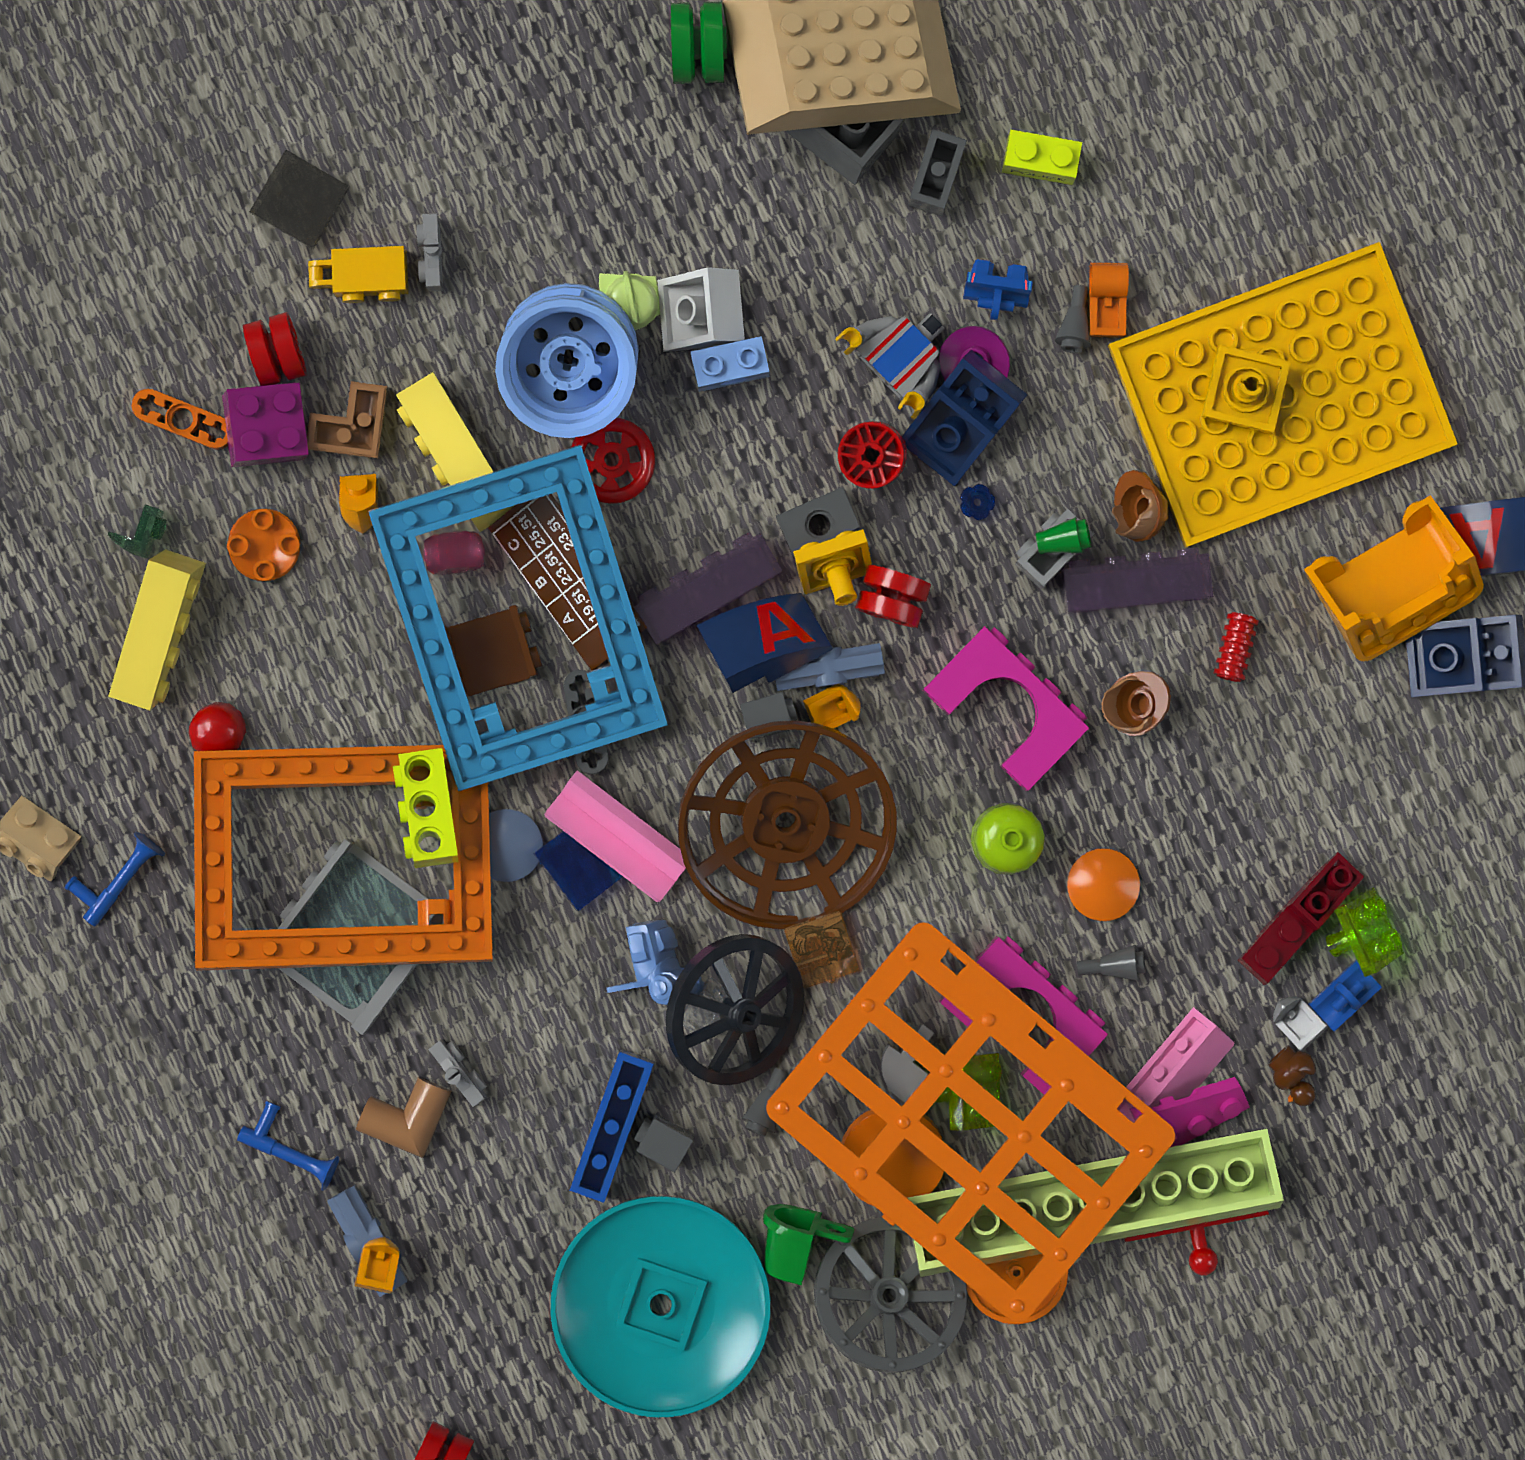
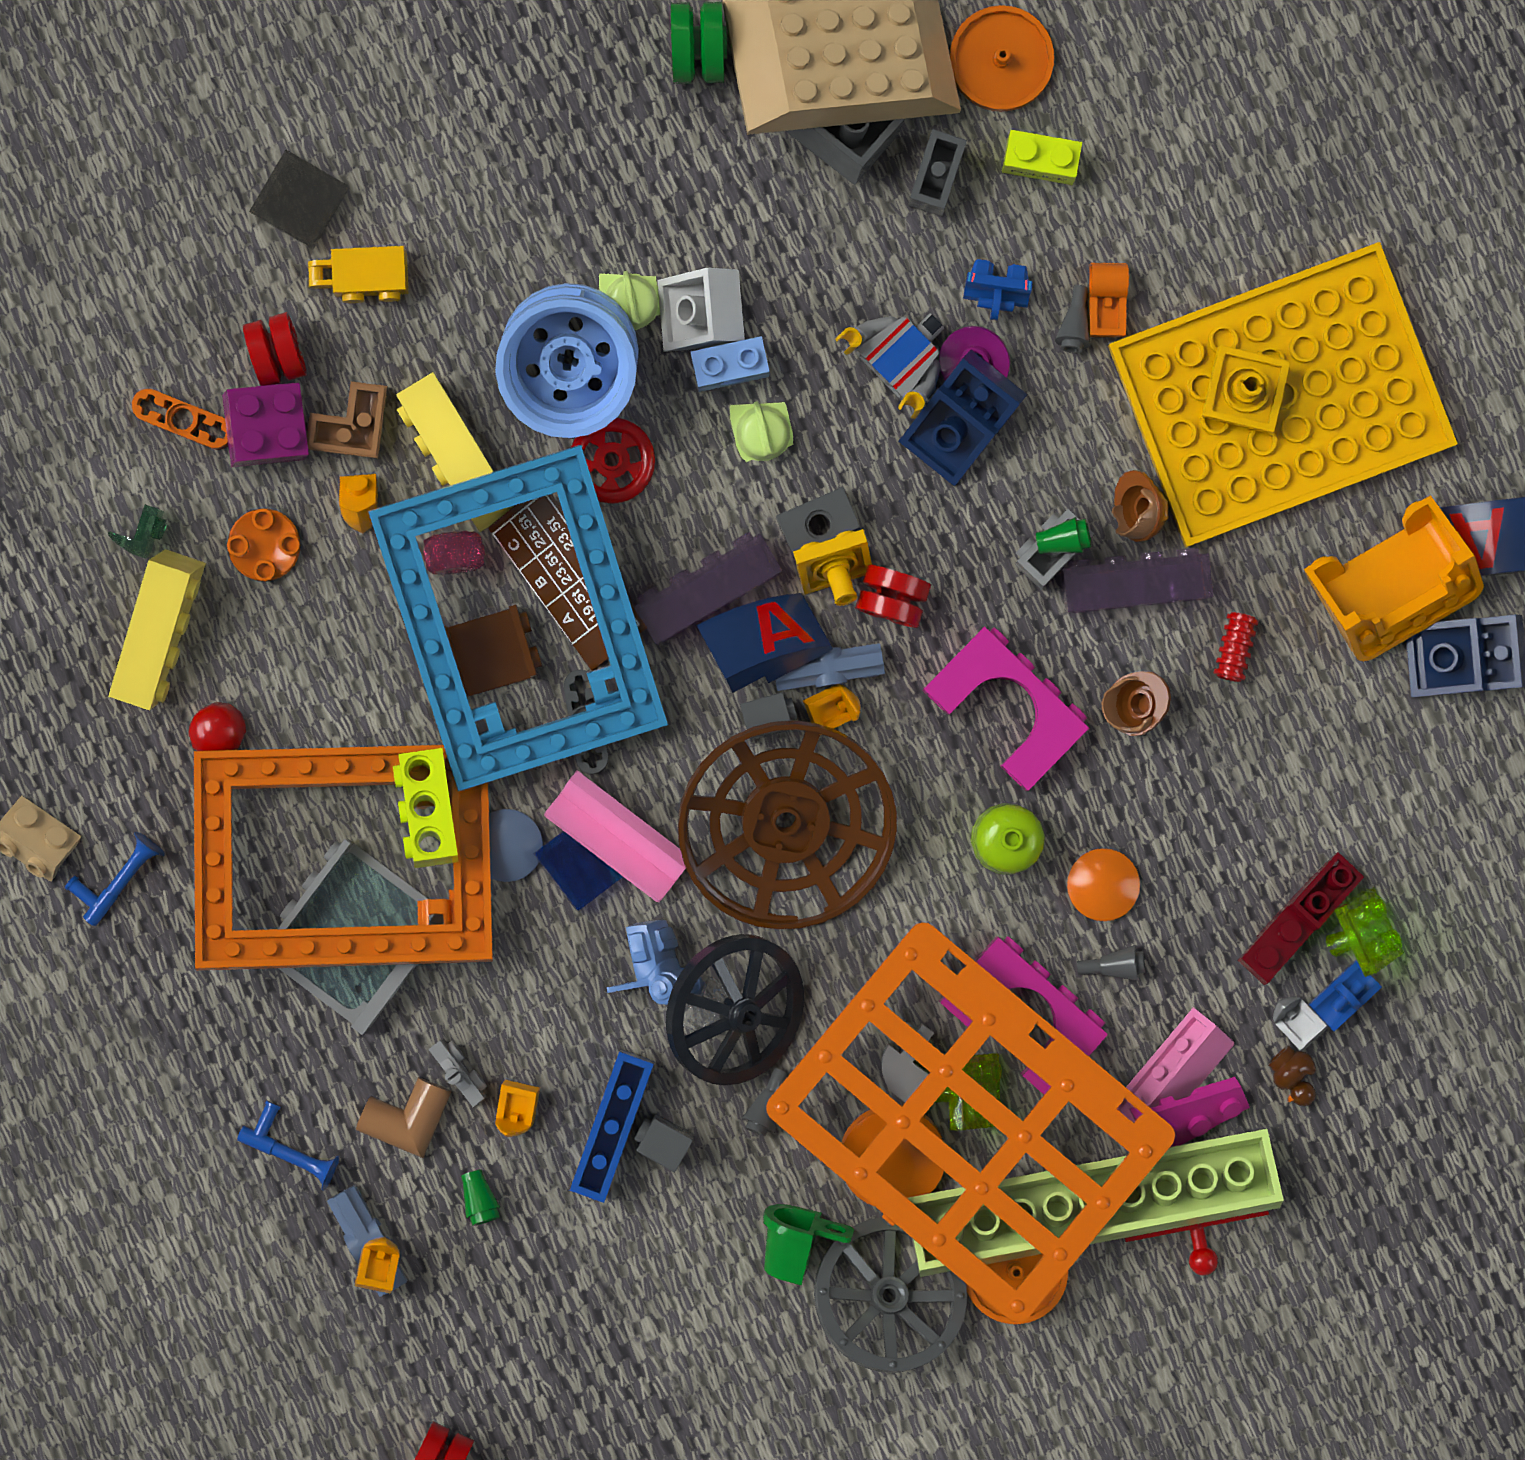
light grey plate [417,213,443,291] -> none
teal dish [551,1196,770,1417] -> none
clear orange piece [783,910,860,988] -> none
red wheel [838,421,907,488] -> none
clear blue plate [960,484,995,520] -> none
none -> green cone [461,1169,501,1226]
none -> light orange plate [495,1079,540,1137]
none -> yellowish green piece [730,401,793,462]
none -> orange piece [950,5,1054,112]

